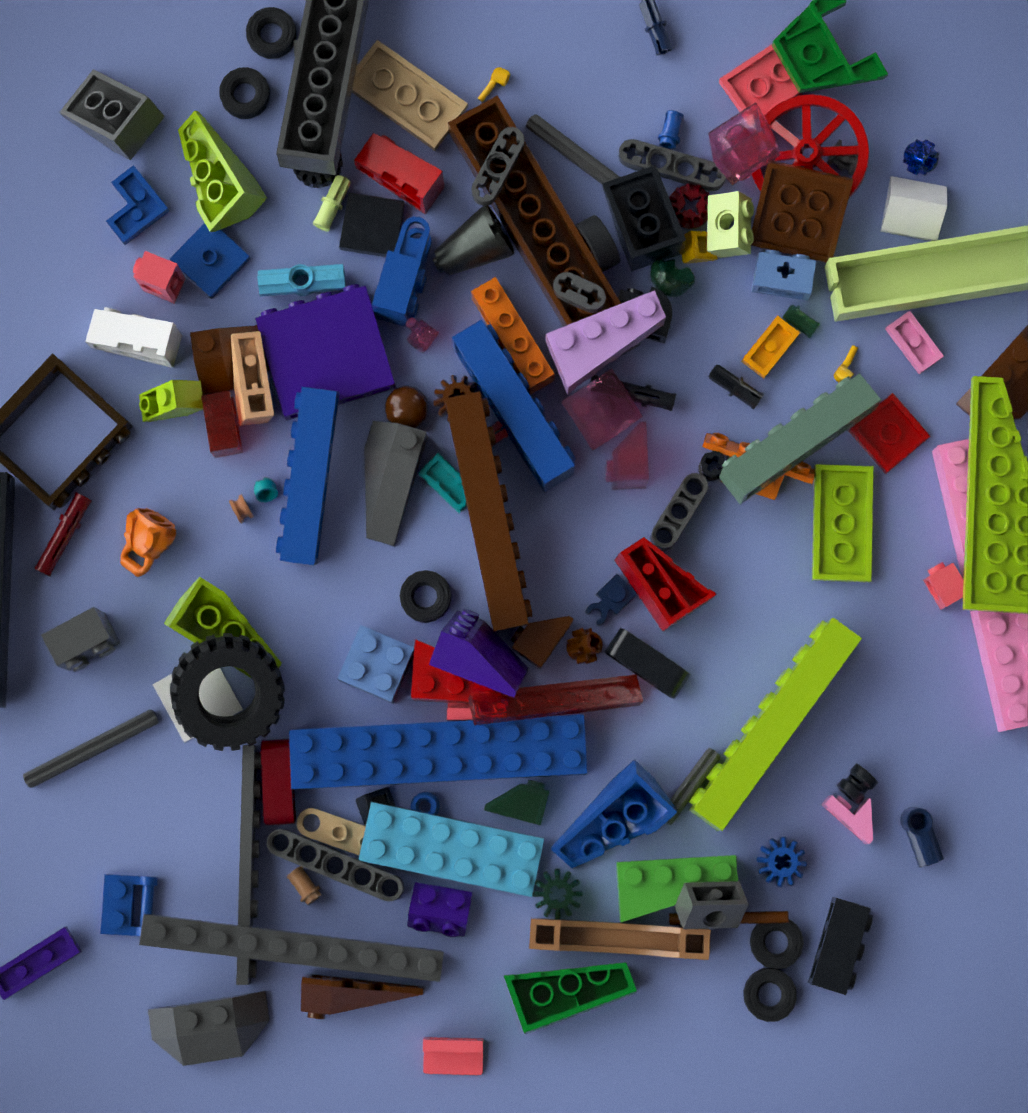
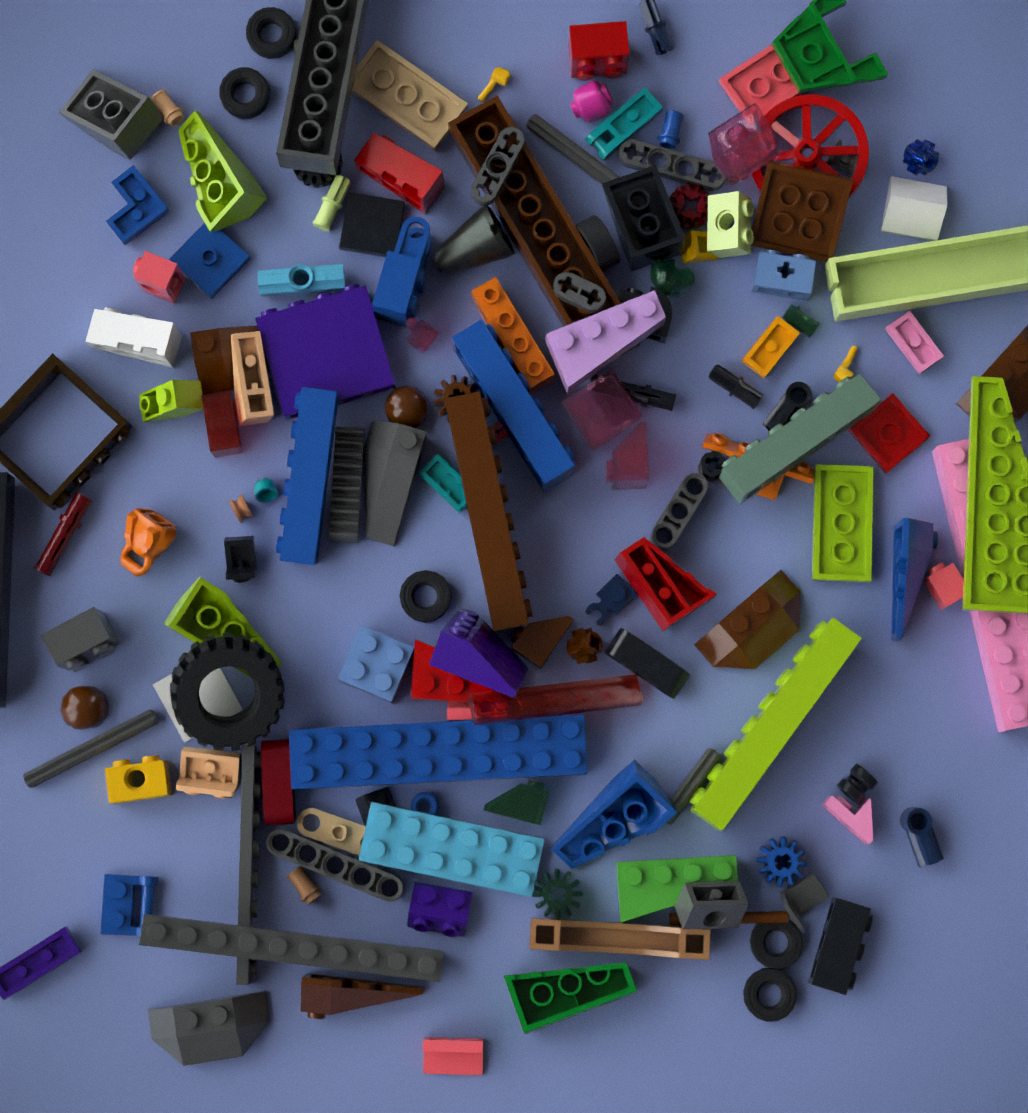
none -> reddish brown hair [60,686,109,730]
none -> yellow brick [105,755,172,804]
none -> light nougat pin [151,89,184,127]
none -> light nougat bracket [176,746,241,799]
none -> black bracket [224,536,257,583]
none -> dark grey gear [329,426,365,543]
none -> red brick [568,21,630,81]
none -> dark pink head [570,80,614,123]
none -> teal plate [585,87,663,161]
none -> reddish brown wedge [694,570,800,669]
none -> black piece [762,382,812,431]
none -> dark grey bracket [780,872,829,930]
none -> blue wedge [891,518,938,641]

